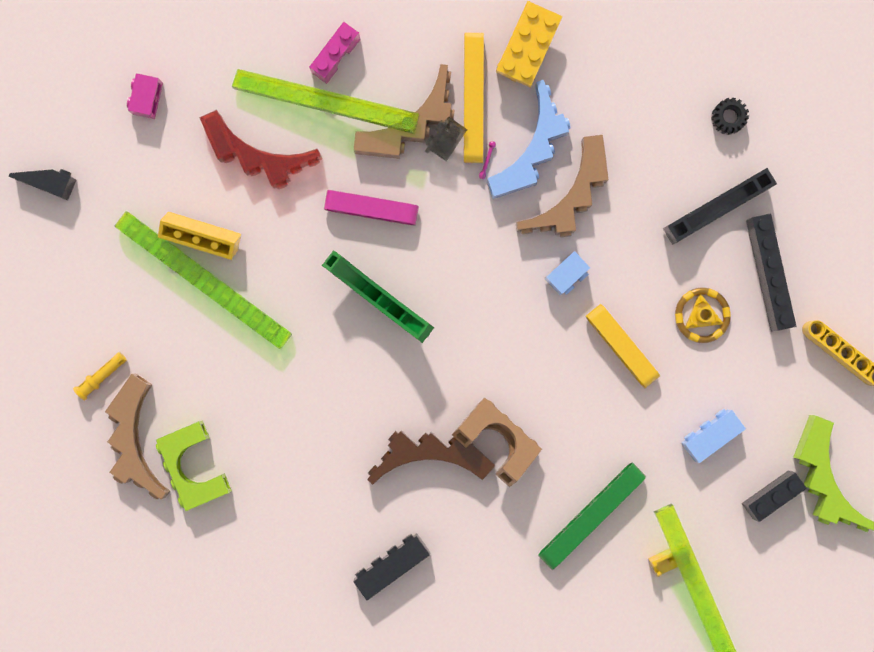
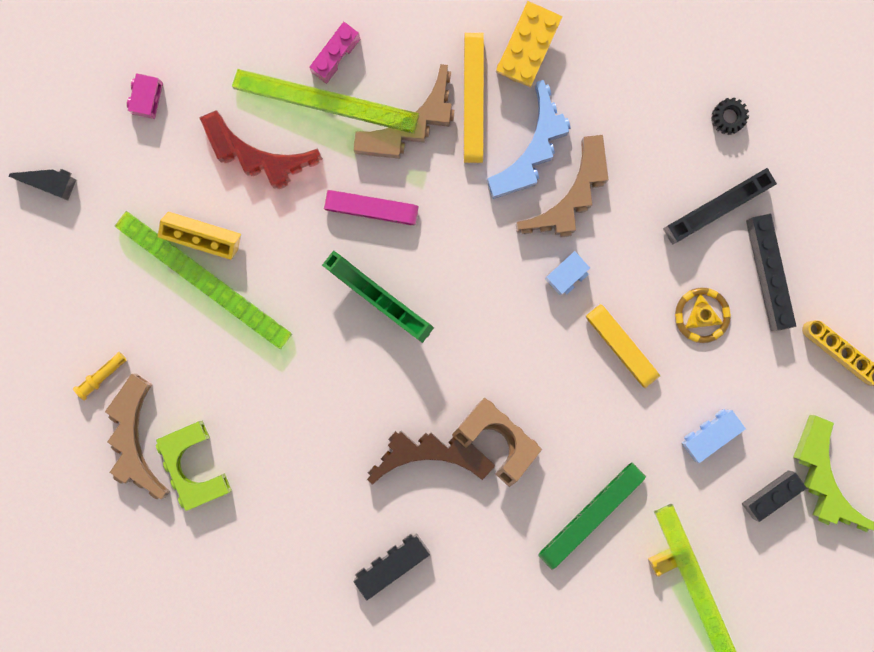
clear smoke bracket [425,117,468,161] -> none
dark pink hinge [479,141,496,179] -> none

